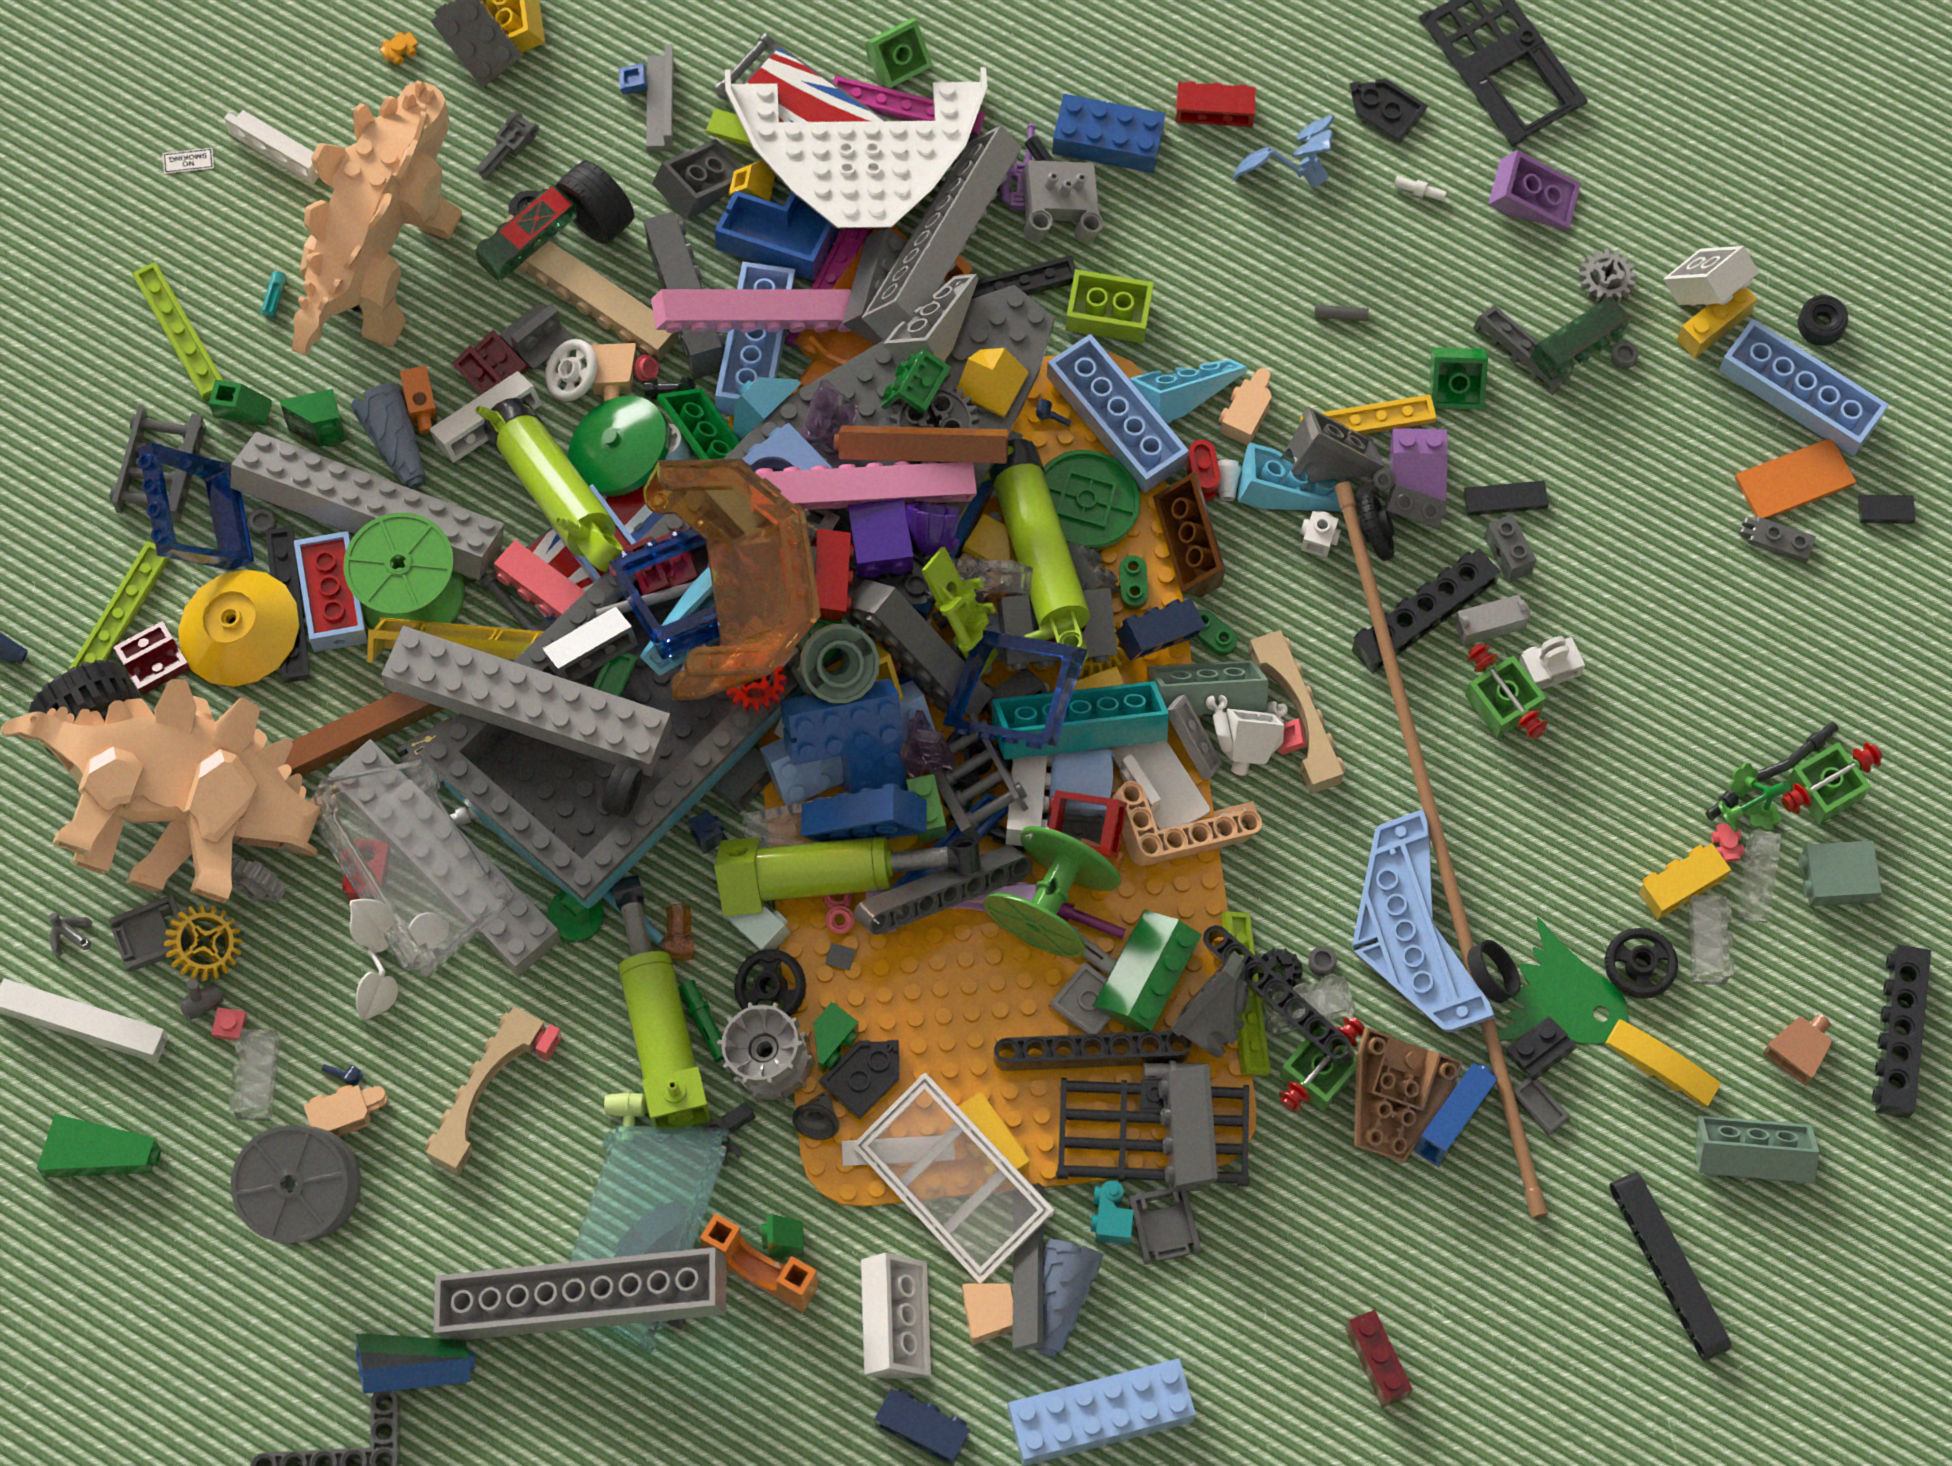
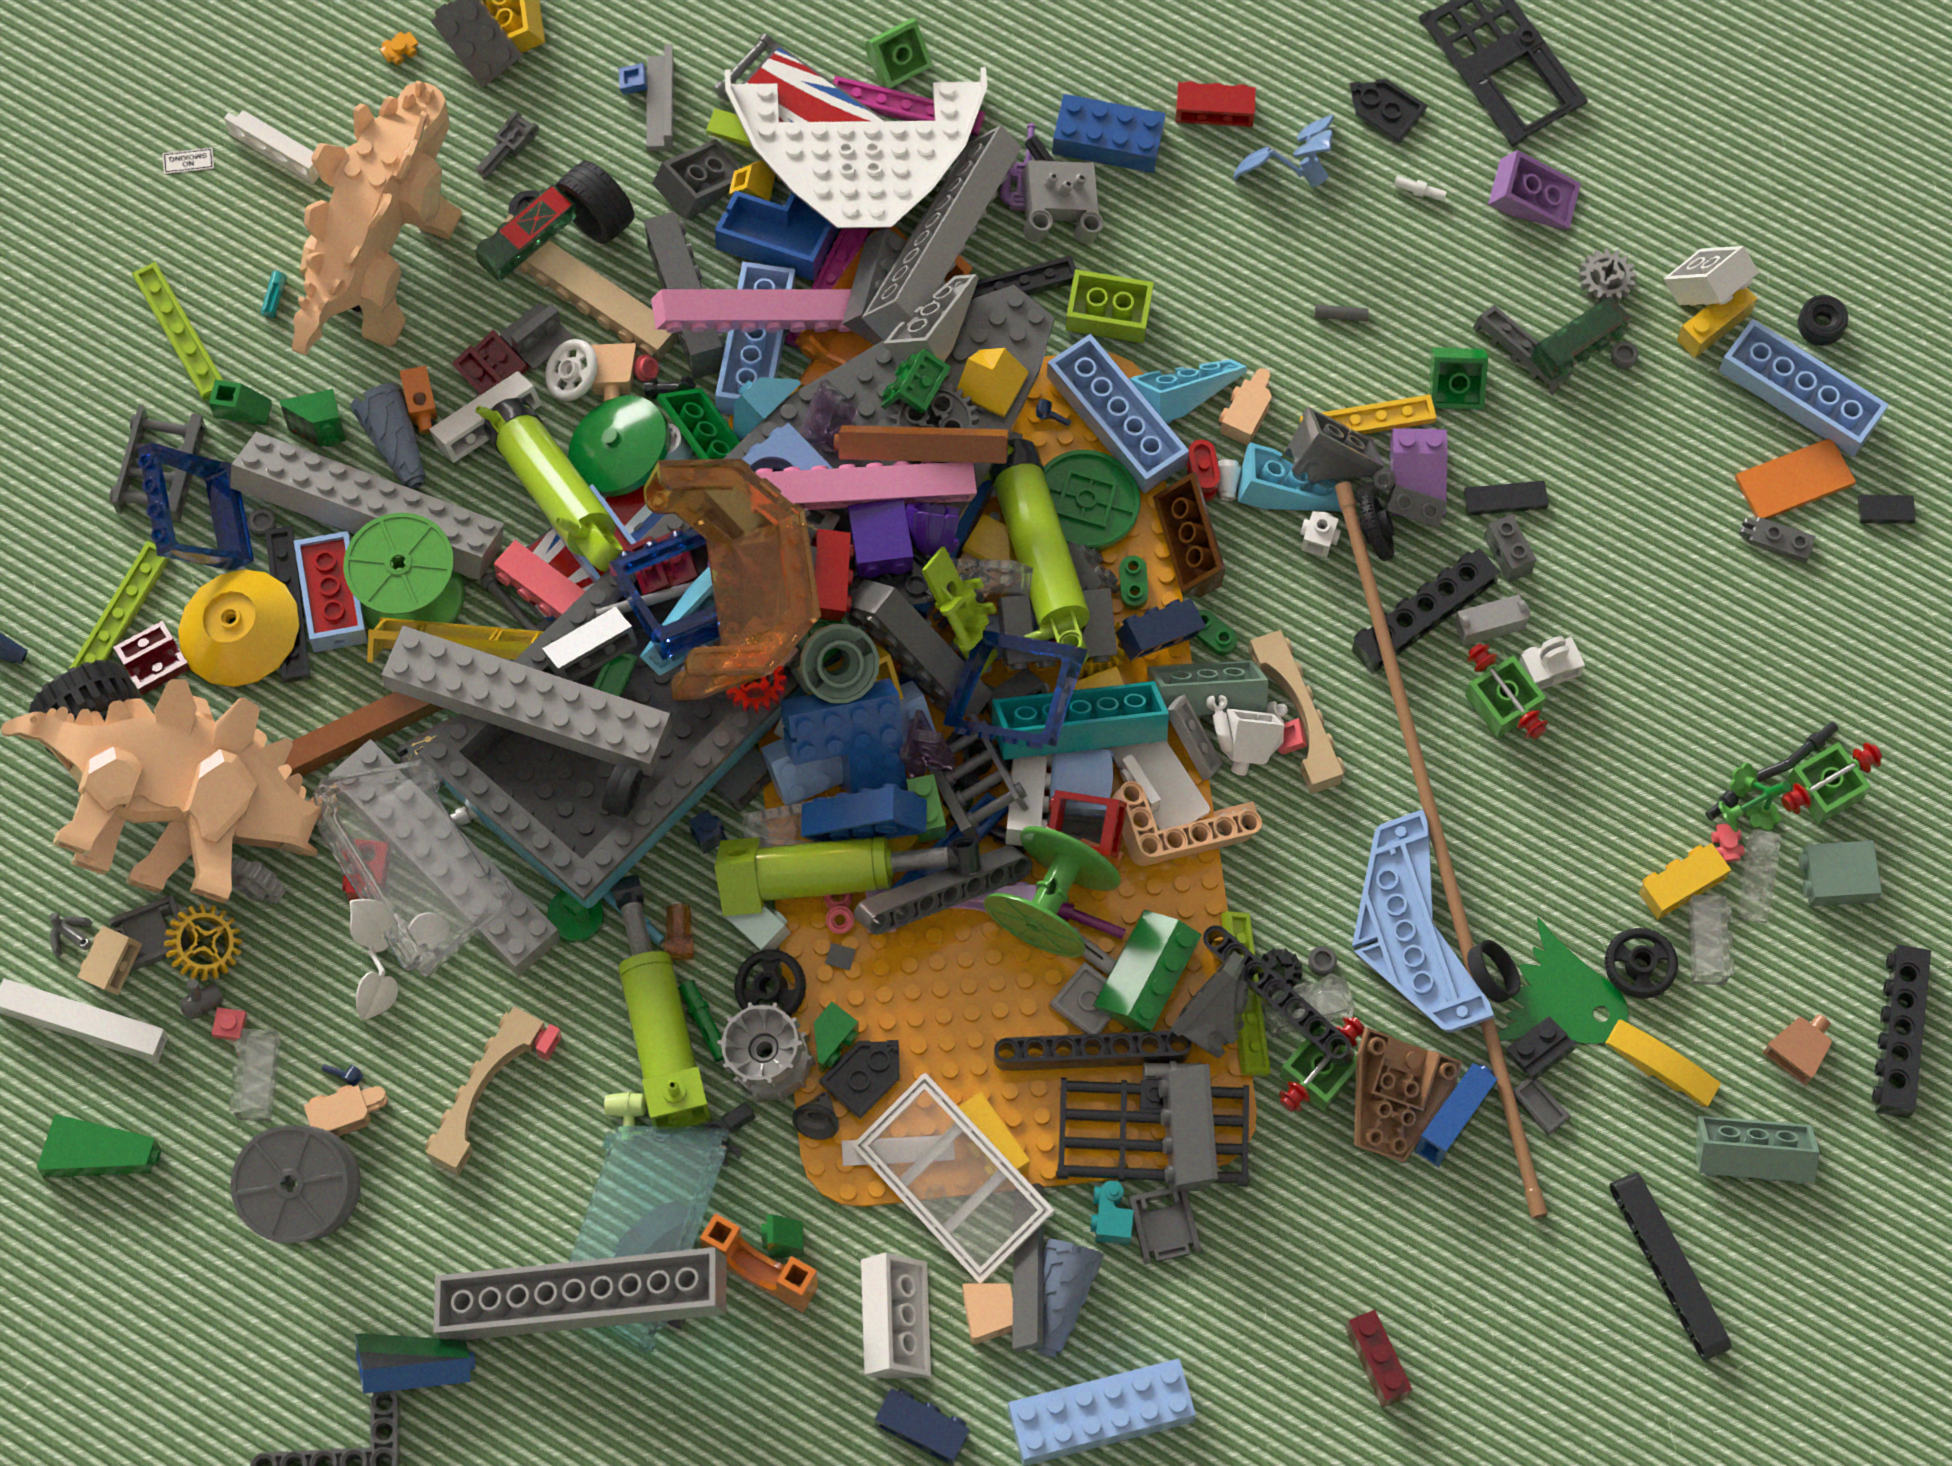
none -> tan brick [78,925,143,995]

